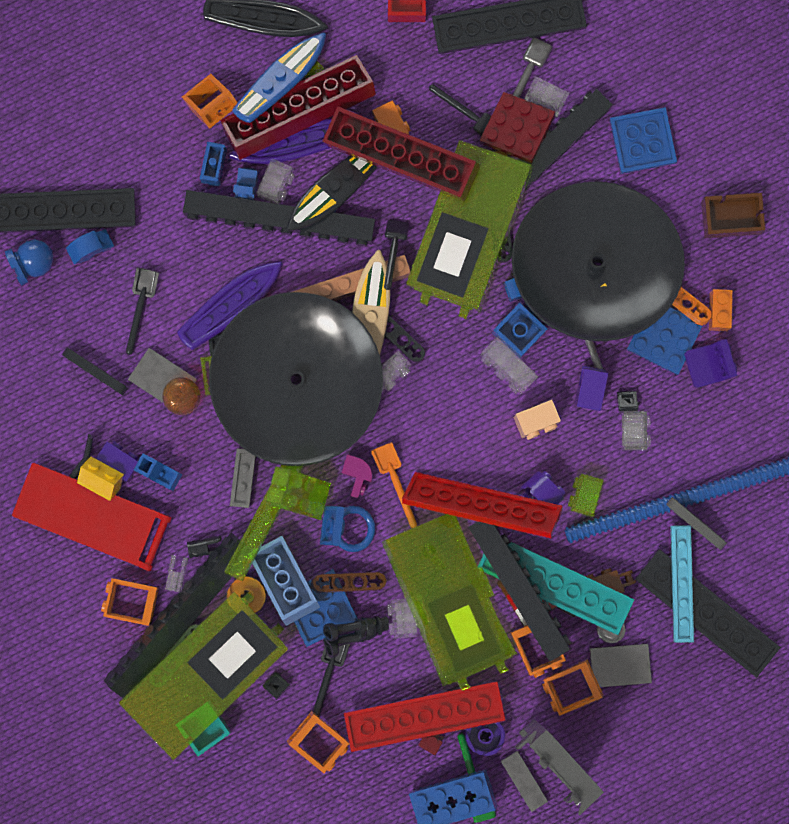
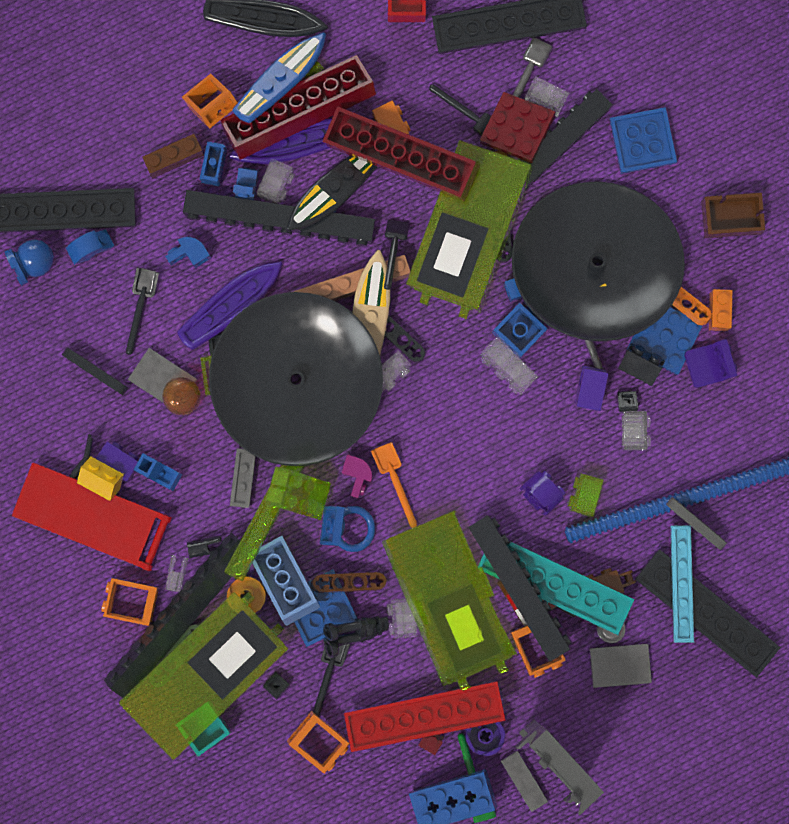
red plate [402,472,563,538] -> none
light nougat brick [513,400,561,440] -> none
orange window [542,659,603,716] -> none
none -> reddish brown brick [142,134,204,179]
none -> blue brick [165,237,211,268]
none -> black brick [618,343,665,386]

